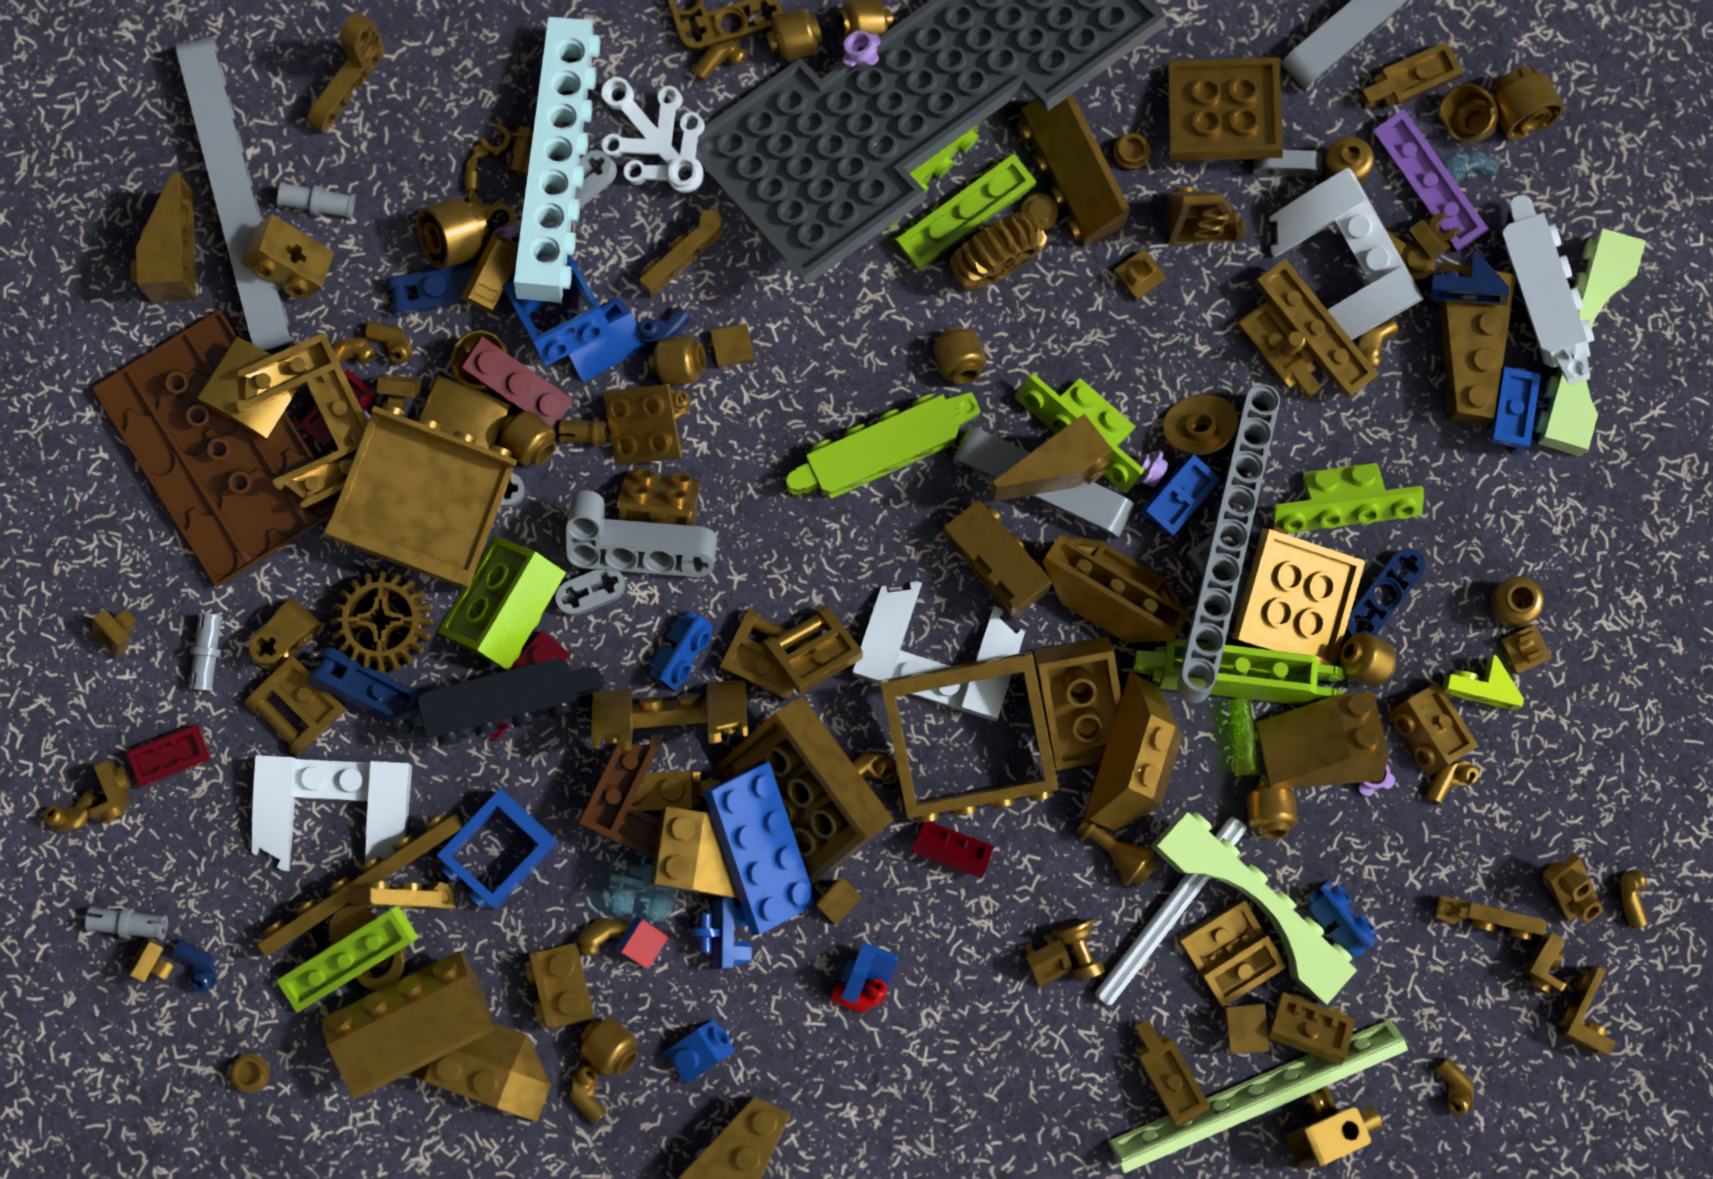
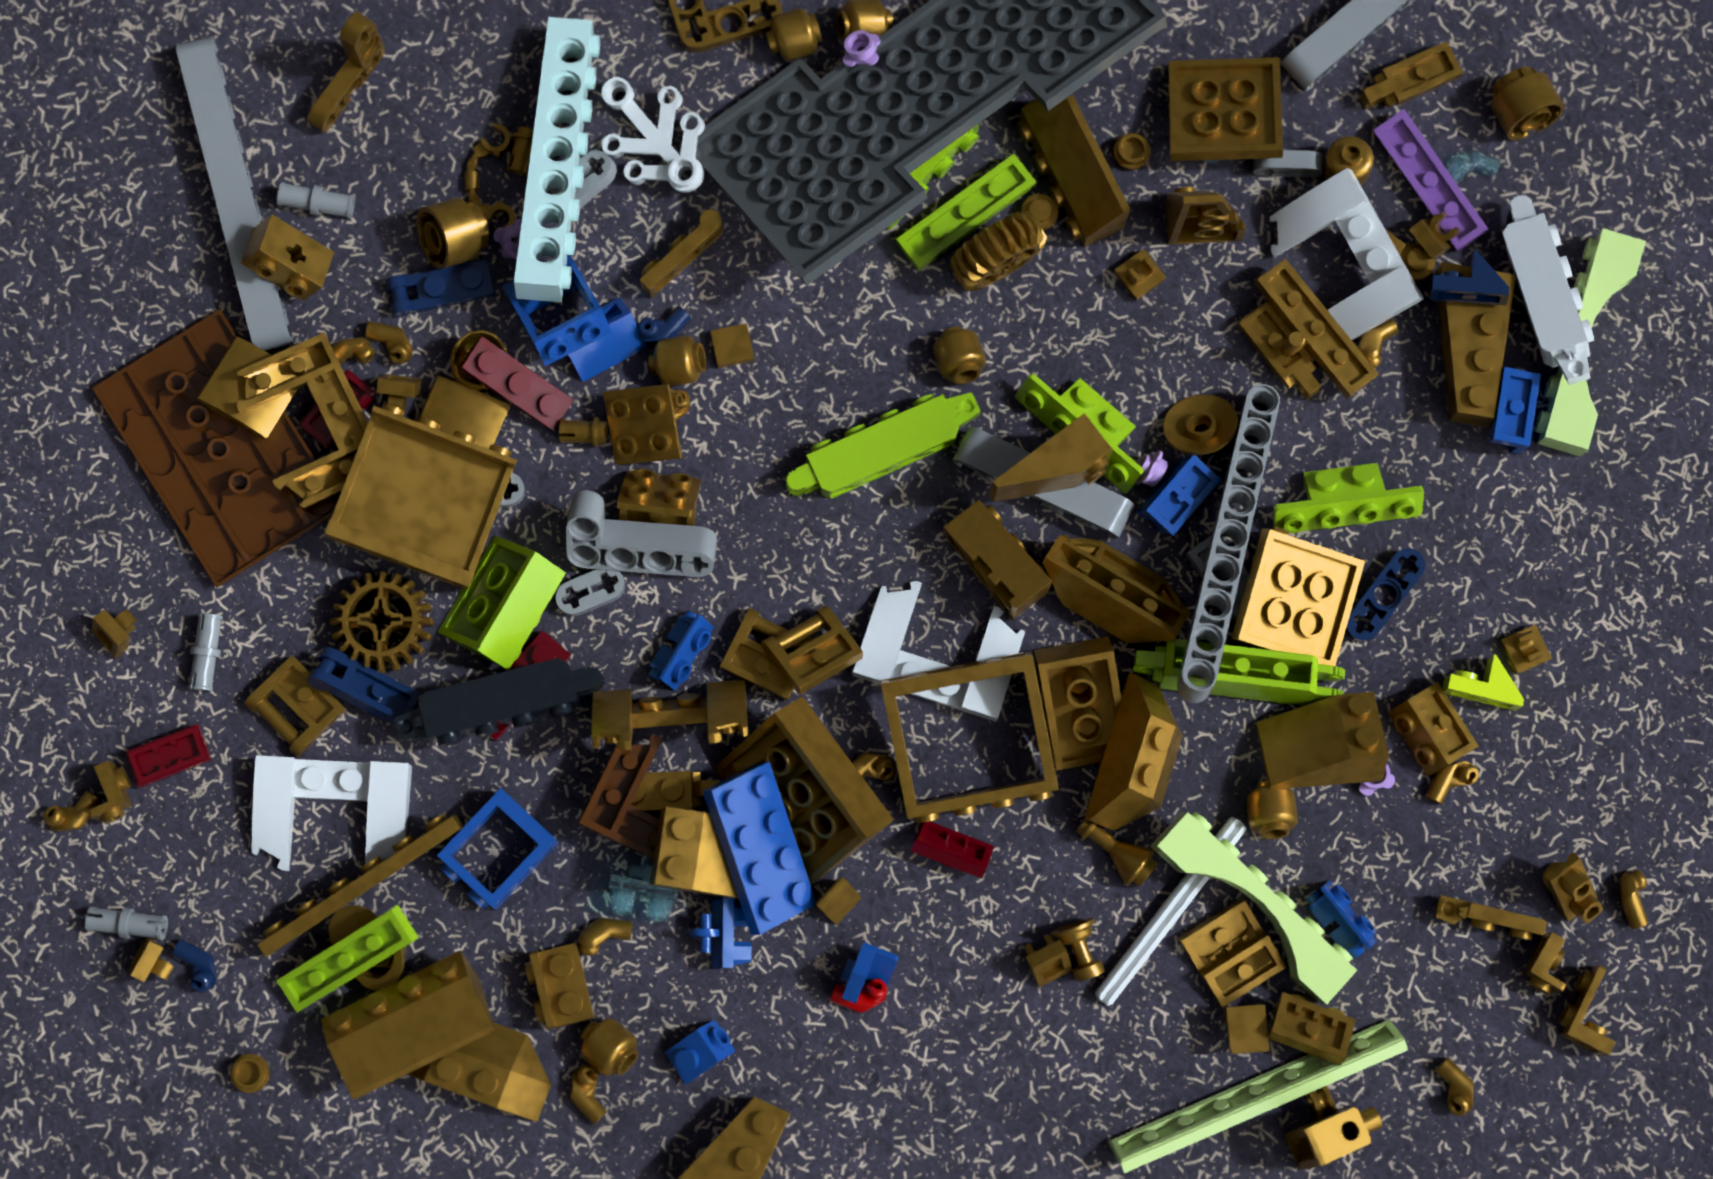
pearl gold slope [130,172,197,303] -> none
pearl gold piece [249,598,322,671] -> none
pearl gold hinge [350,882,455,909] -> none
pearl gold tile [460,231,519,314] -> none
pearl gold head [500,411,557,466] -> none
tile [615,916,669,969] -> none
pearl gold arm [692,40,747,80] -> none
pearl gold hinge [1135,1020,1211,1128] -> none
clear neon green pin [1227,698,1260,777] -> none
pearl gold head [1340,632,1397,687] -> none
pearl gold hair [1439,83,1499,144] -> none
pearl gold head [1490,576,1544,628] -> none

